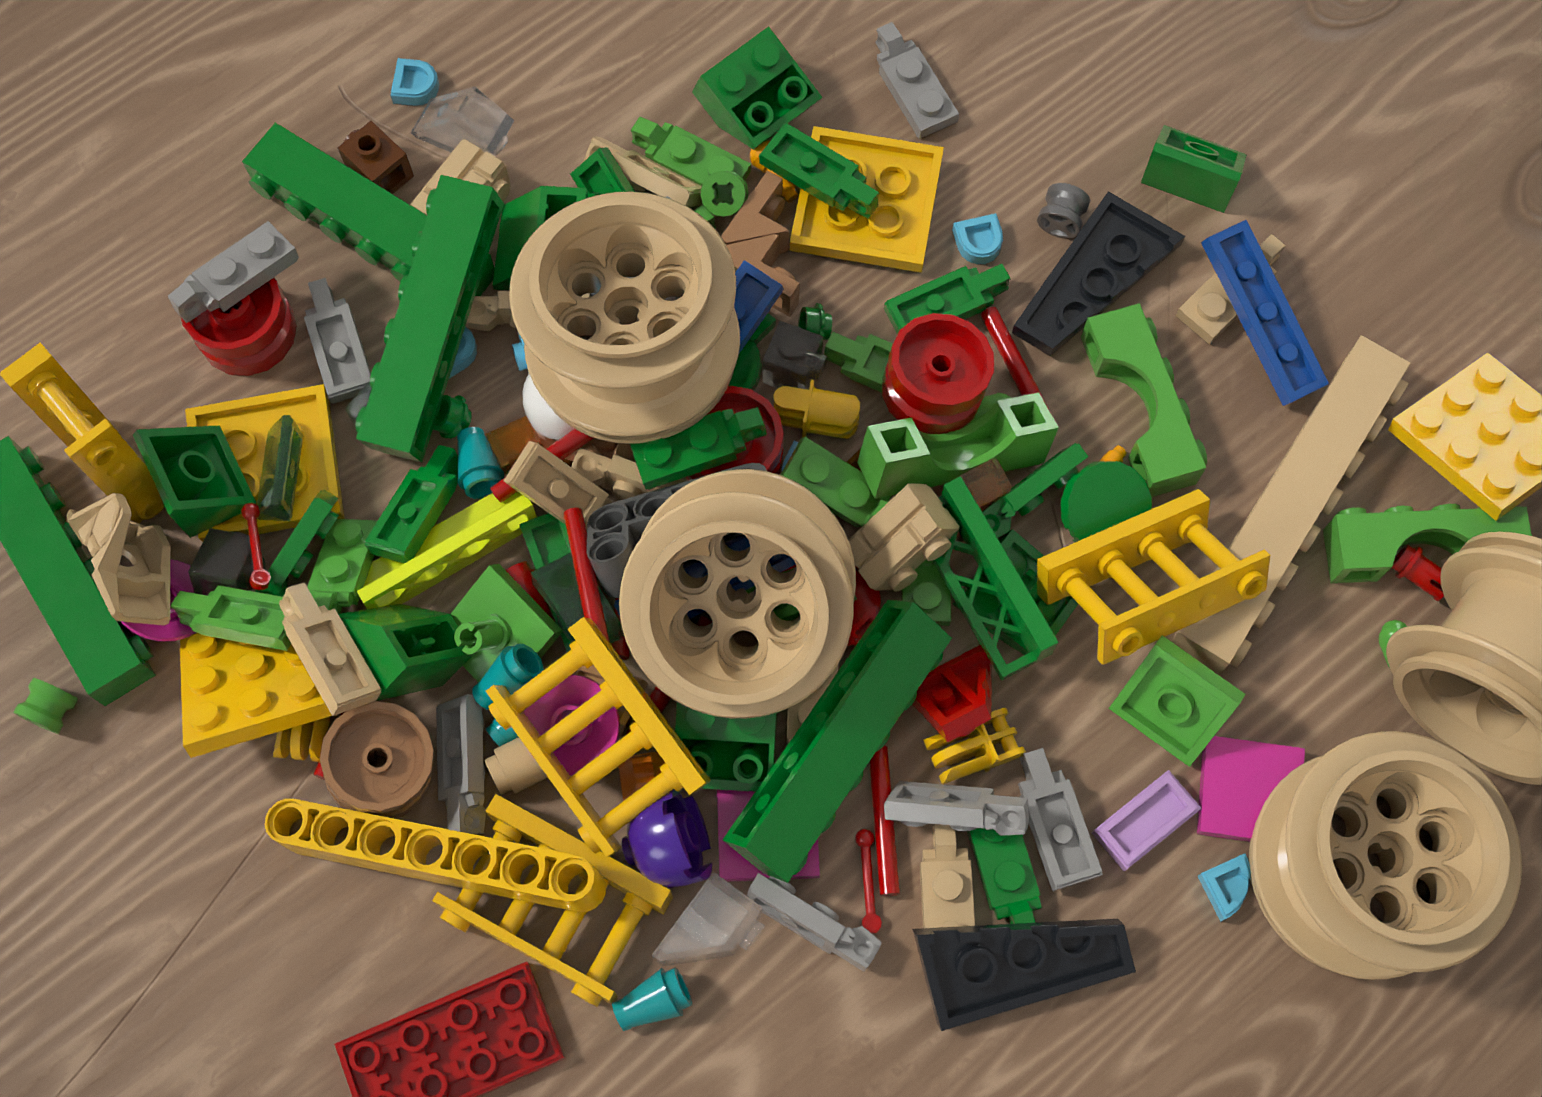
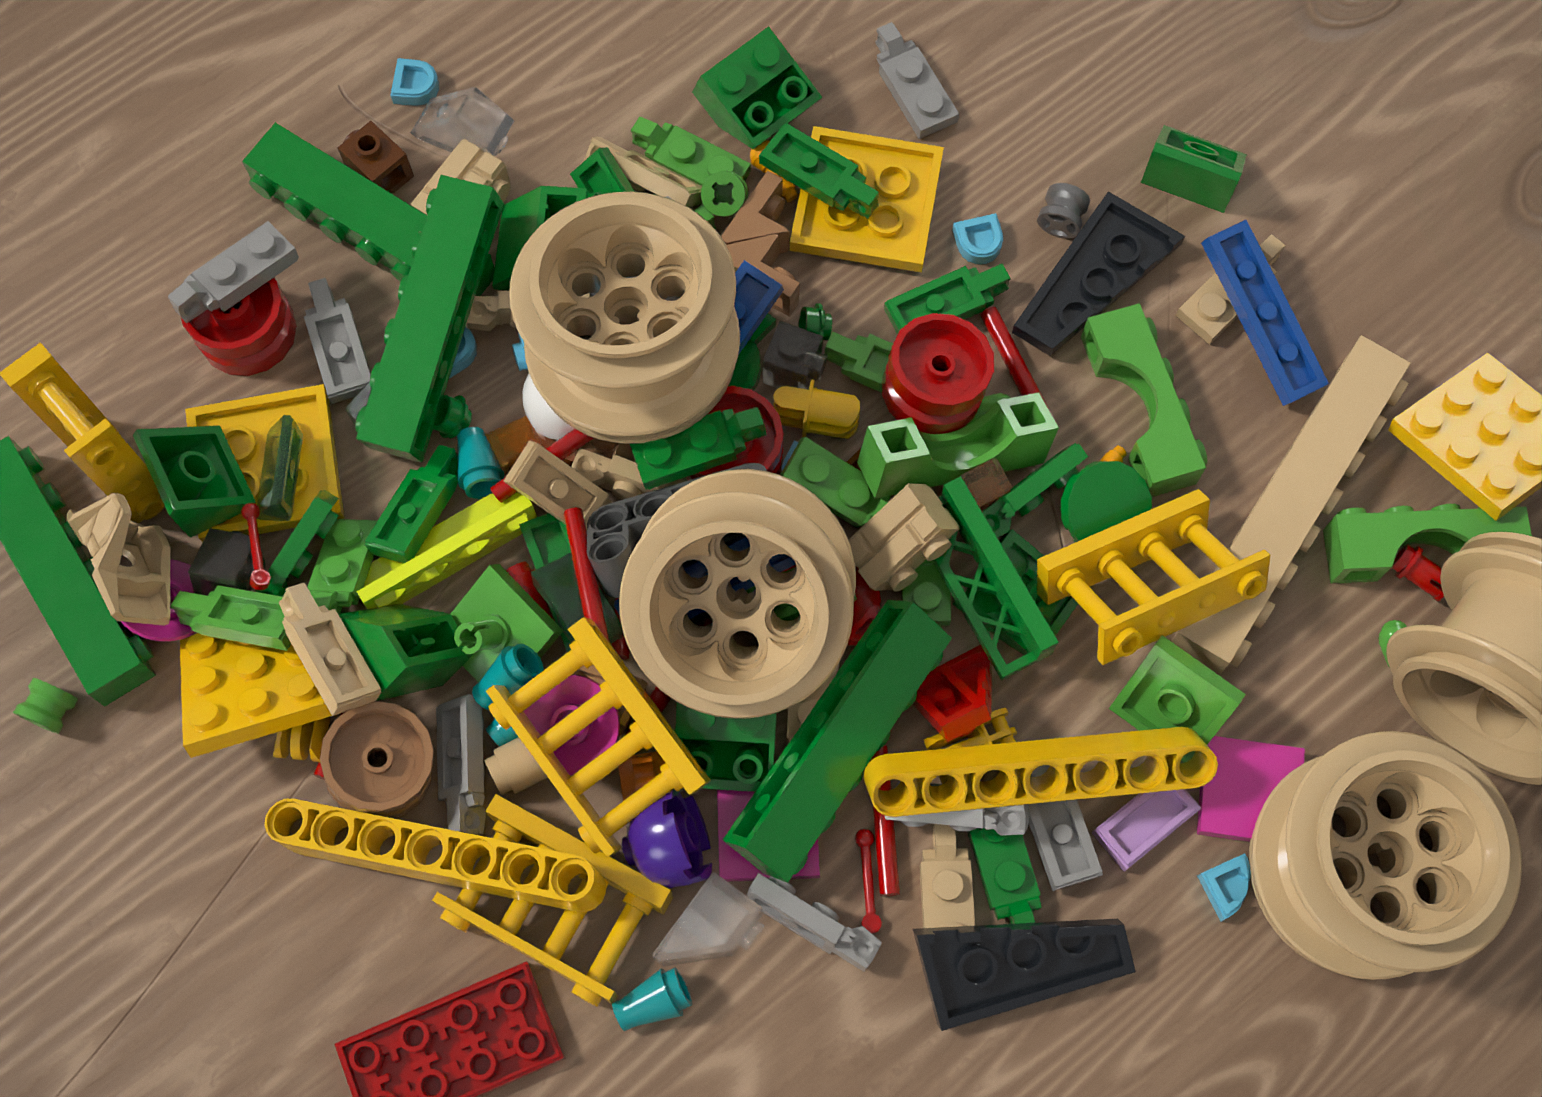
none -> yellow beam [864,727,1218,817]

